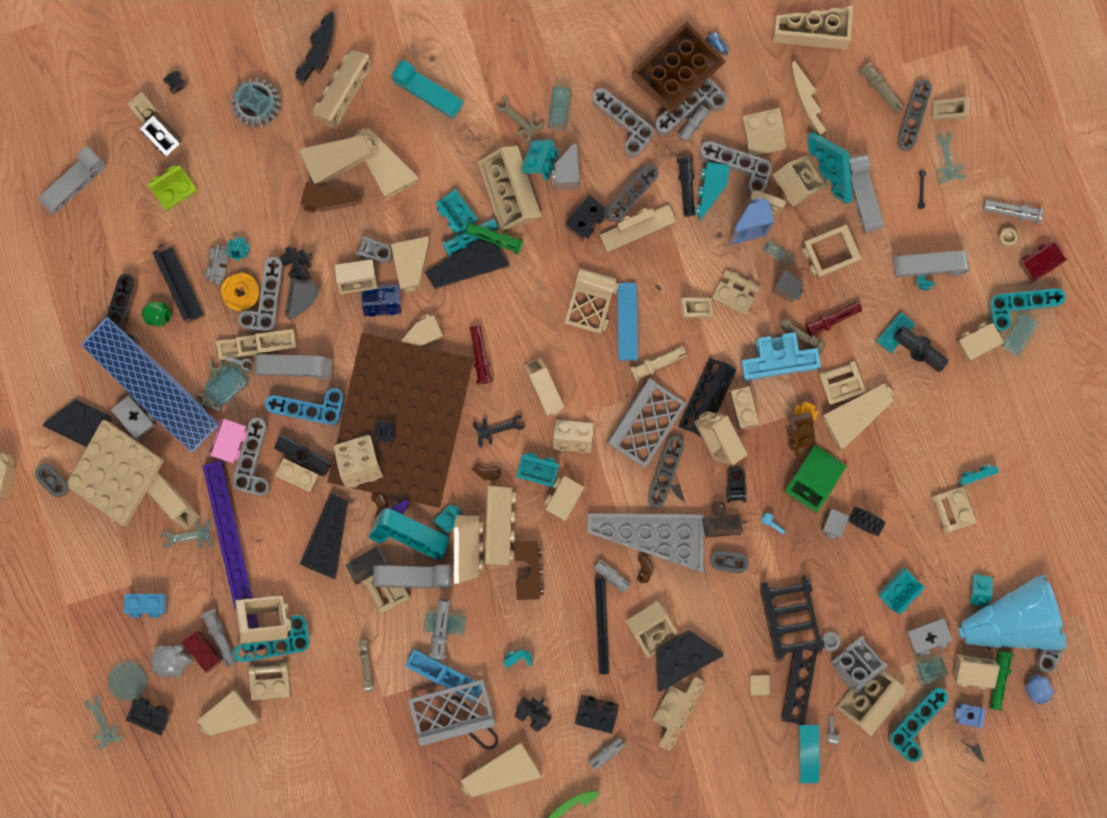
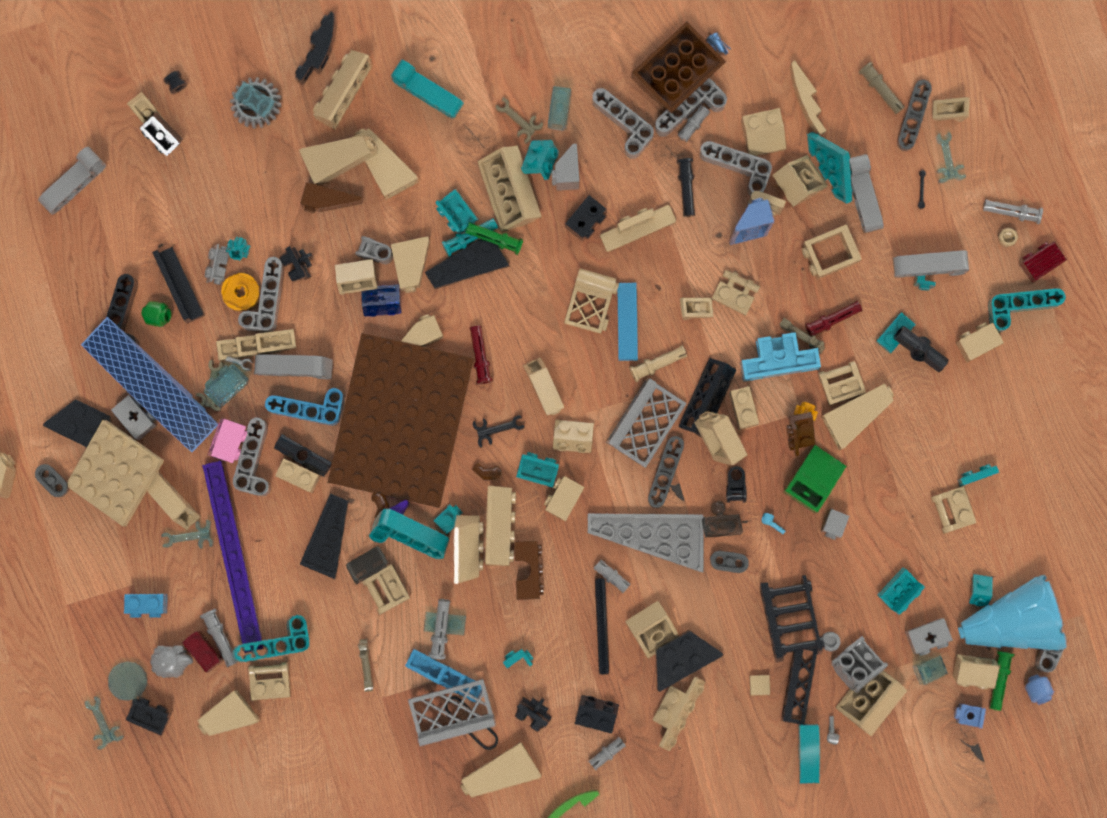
lime bracket [147,165,198,212] -> none
tan window [235,596,291,644] -> none
dark grey slope [285,278,319,320] -> none
tan bracket [334,435,383,488] -> none
light grey beam [373,565,452,589] -> none
black tile [375,422,395,442] -> none
dark grey beam [603,164,658,221] -> none
reddish brown arm [637,554,653,583] -> none
teal slope [695,162,730,222] -> none
clear light blue axle [764,242,795,267] -> none
tan wedge [772,6,853,50] -> none
dark grey slope [772,269,804,303] -> none
black tyre [848,507,886,536] -> none
teal beam [888,688,949,762] -> none
clear light blue slope [1002,312,1039,357] -> none

